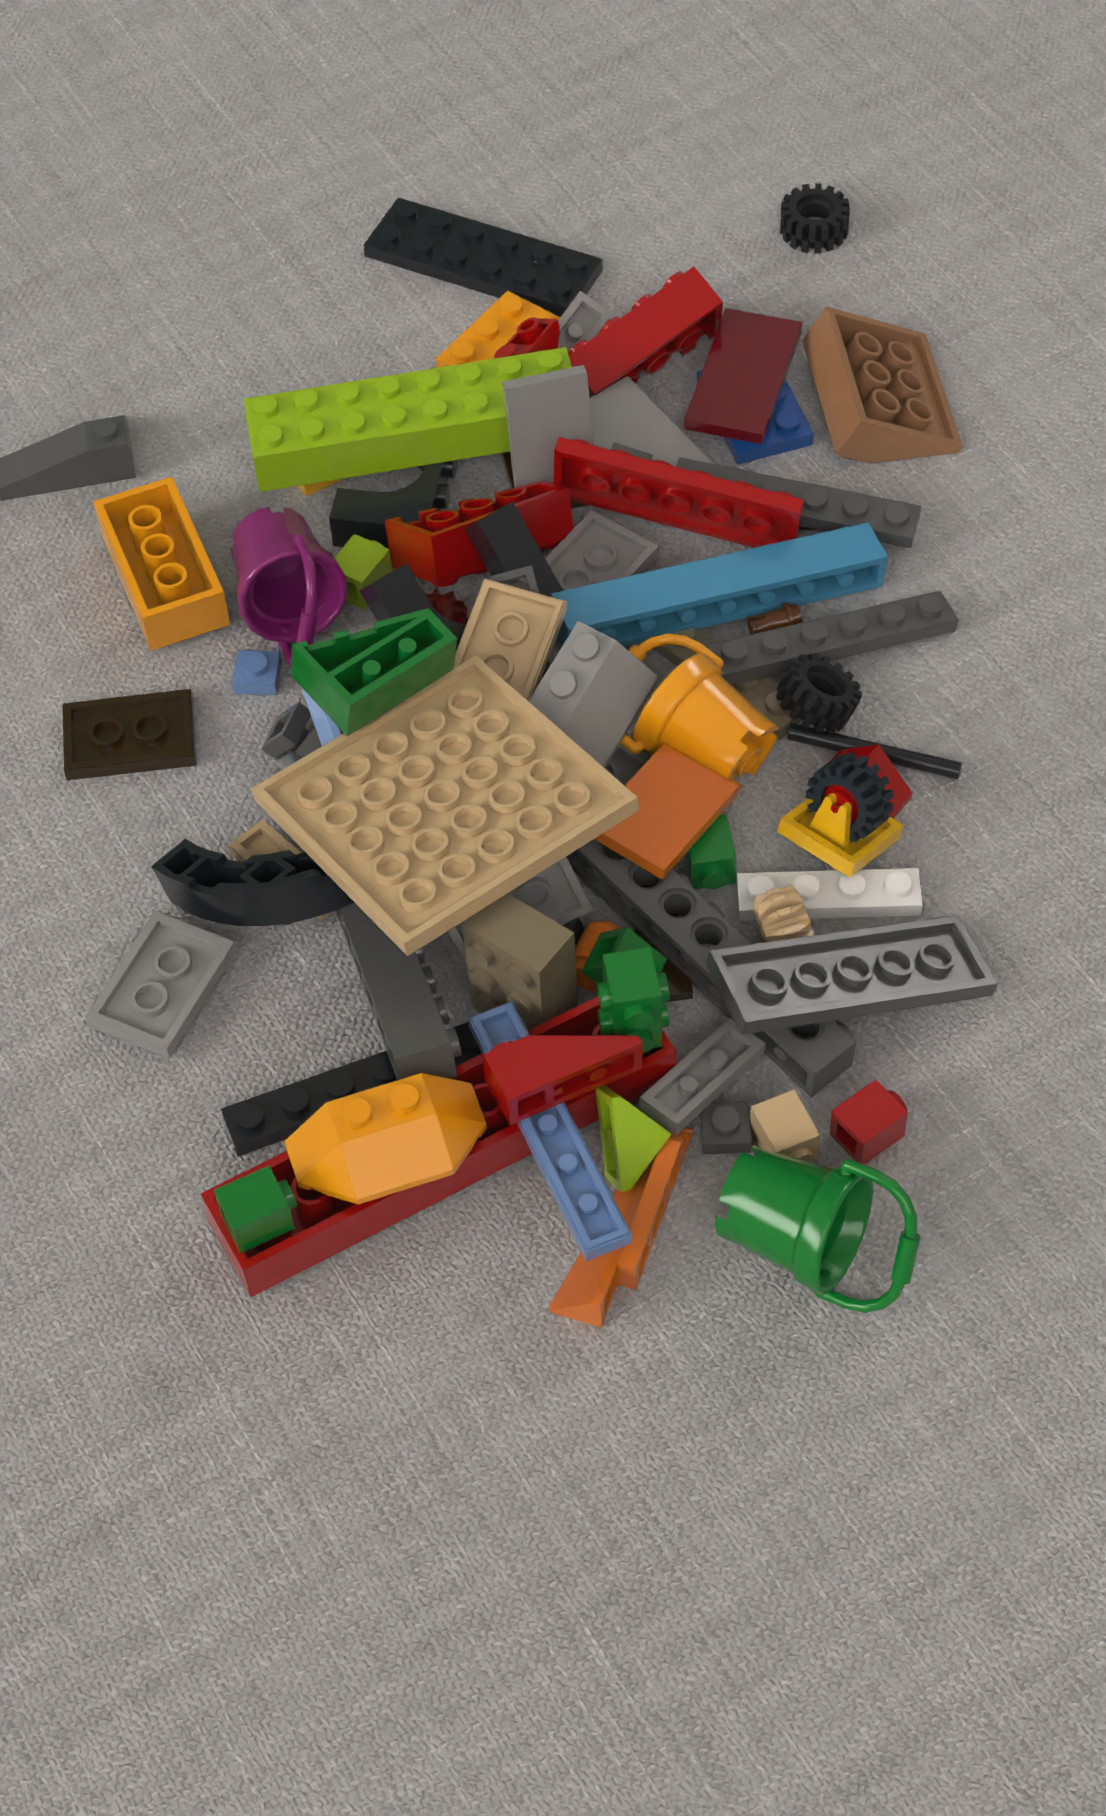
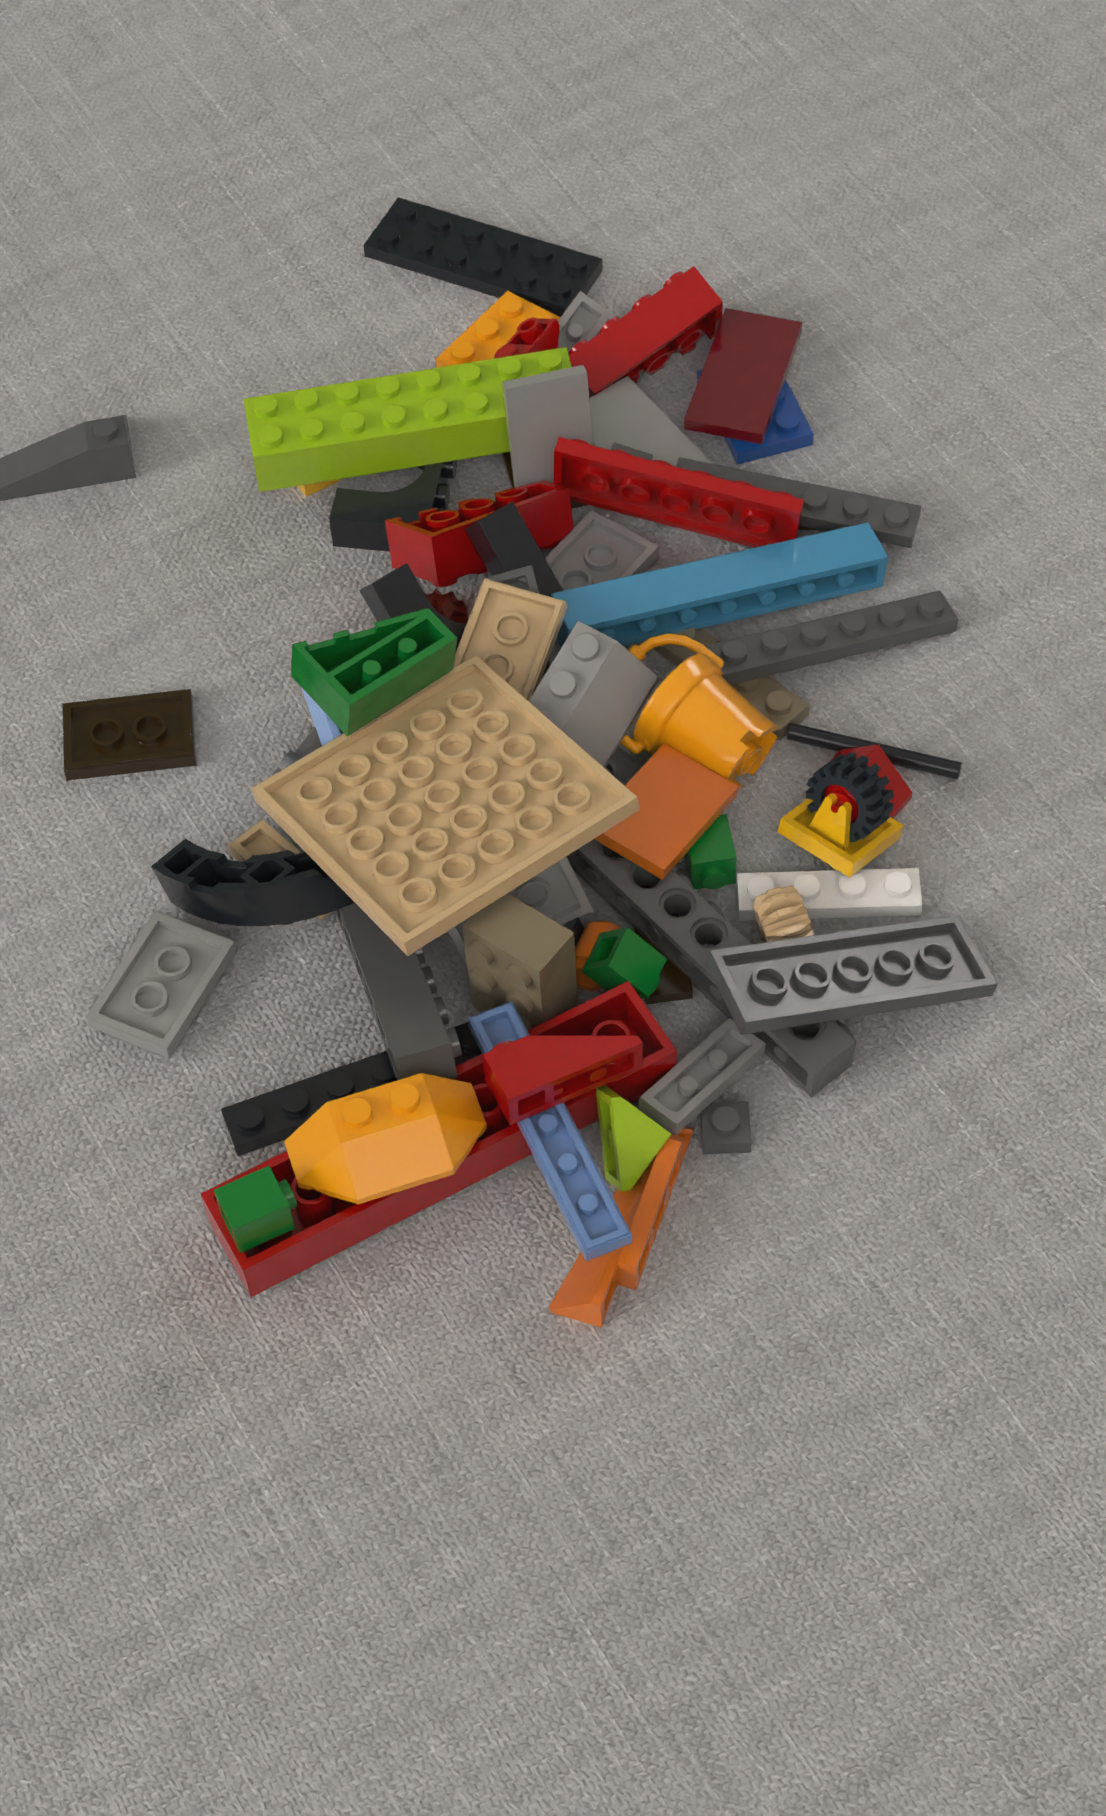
light orange brick [93,476,231,651] -> none
magenta piece [231,507,348,668] -> none
medium blue plate [232,650,282,695] -> none
dark grey plate [261,702,311,759] -> none
lime brick [335,534,392,610] -> none
green brick [597,947,670,1053] -> none
green piece [715,1145,921,1313] -> none
reddish brown pin [746,602,803,635] -> none
tan brick [750,1089,820,1163] -> none
black tyre [776,653,862,734] -> none
black tyre [780,183,850,254] -> none
medium nougat slope [802,306,963,463] -> none
red brick [829,1079,908,1165] -> none

